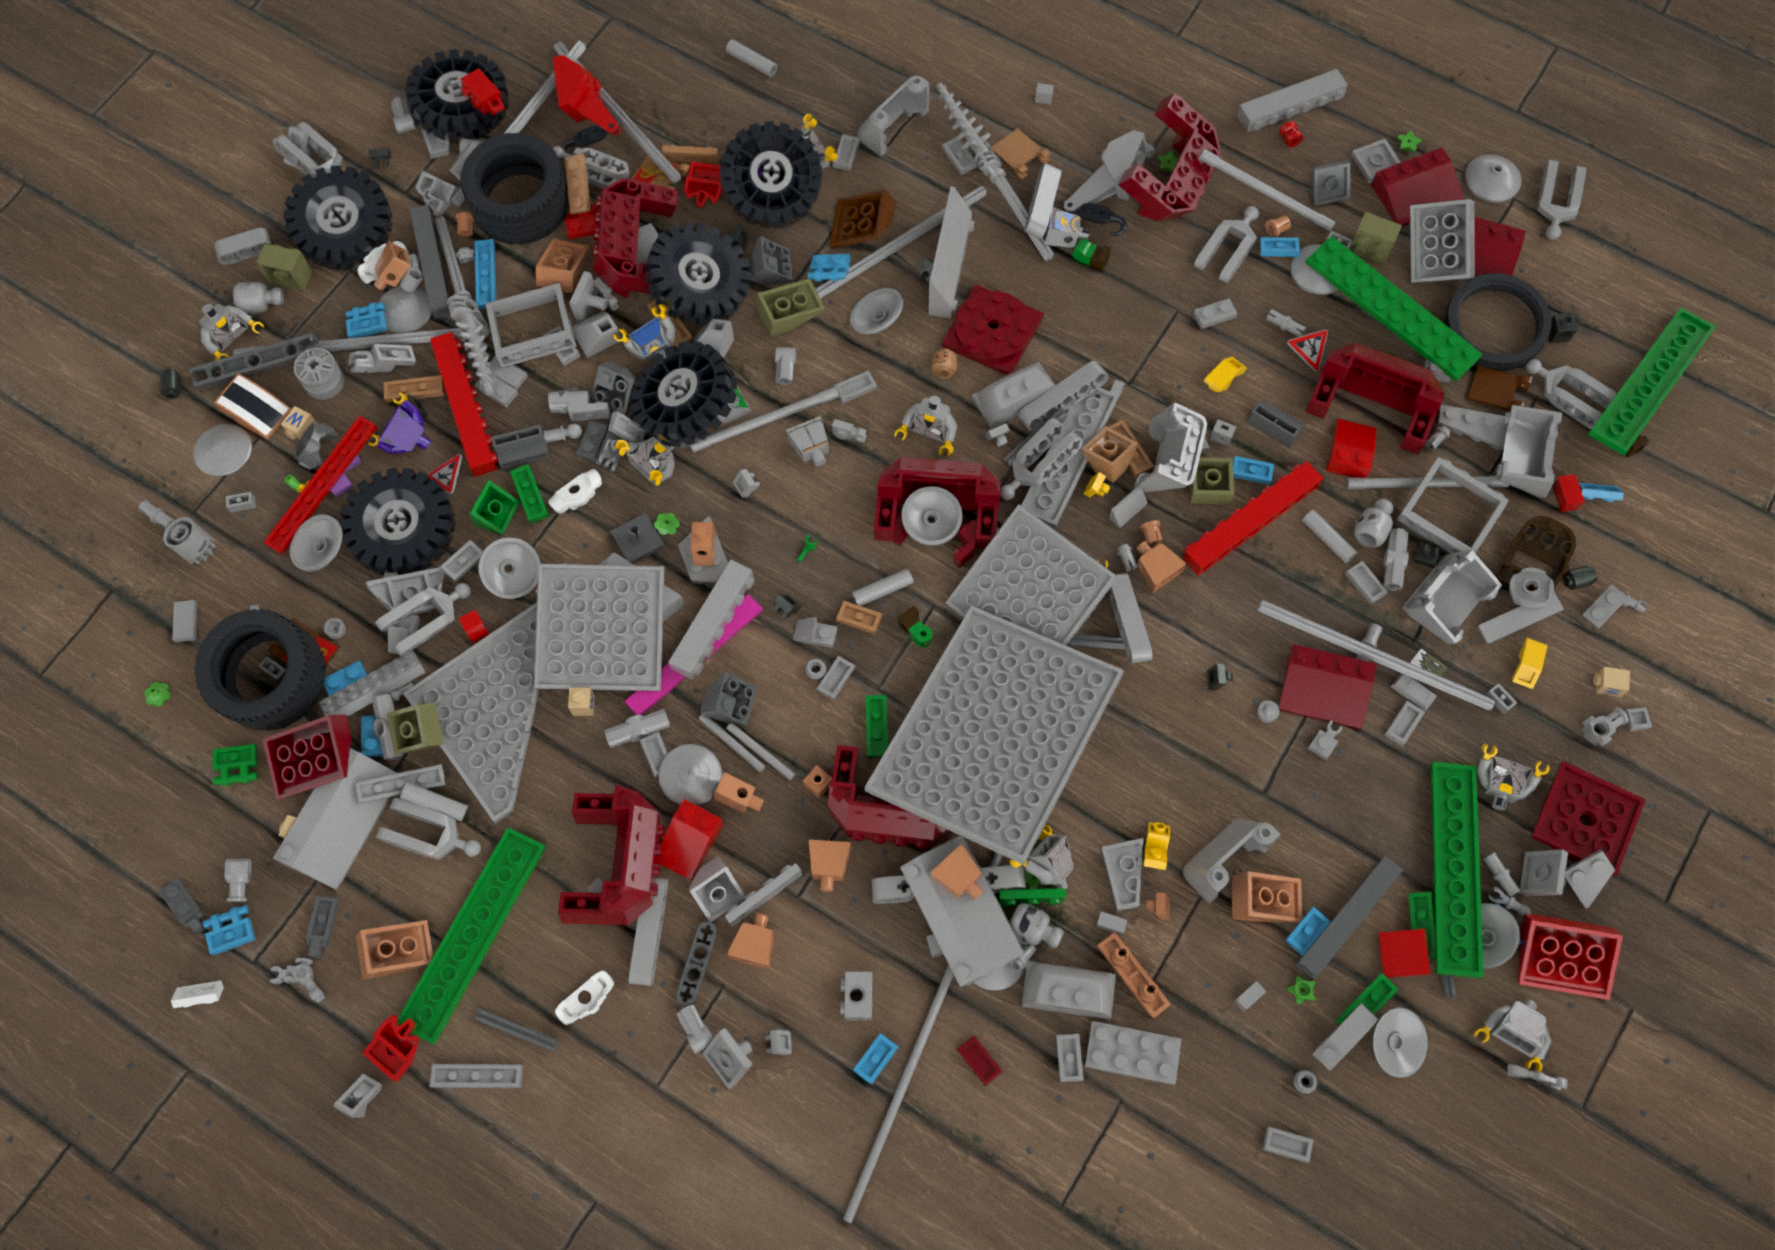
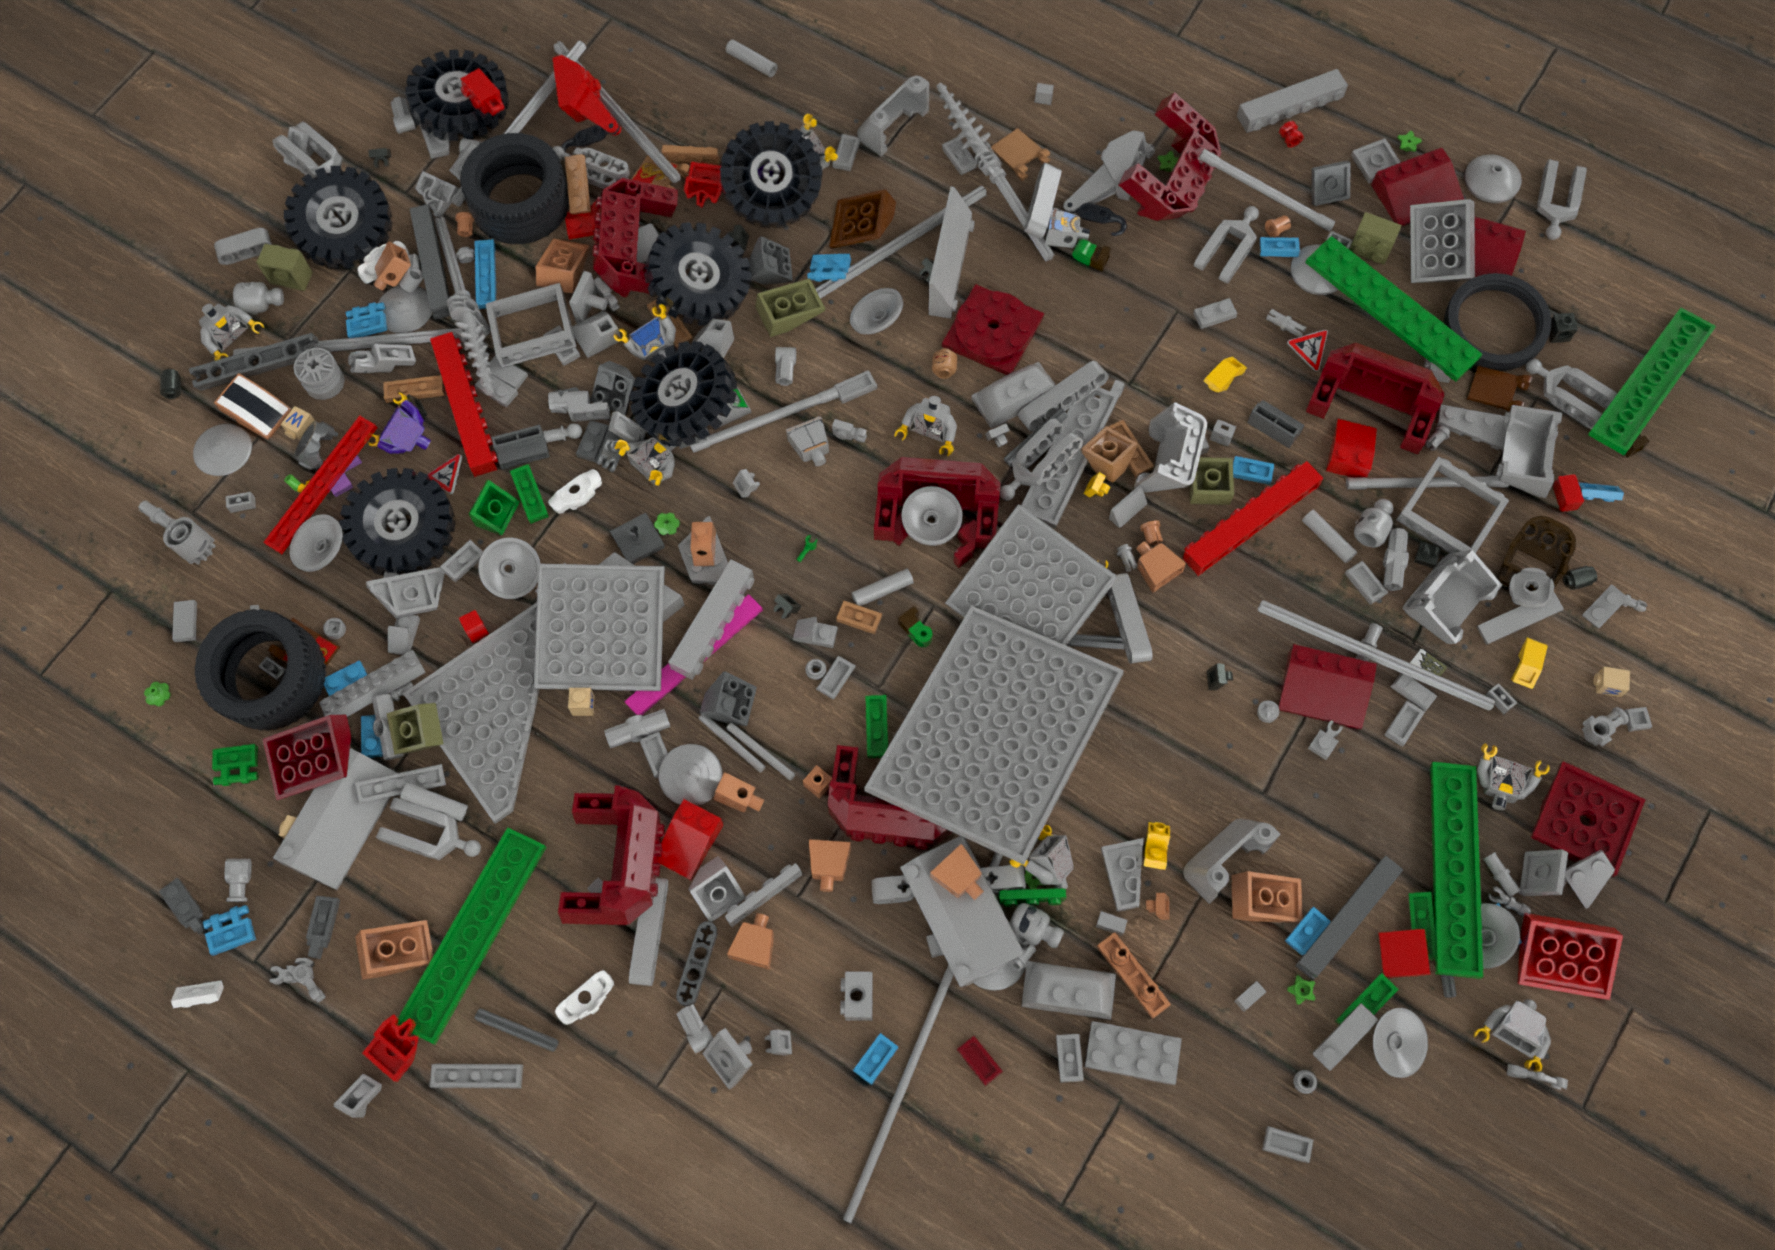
light grey piece [375,583,471,656] -> none

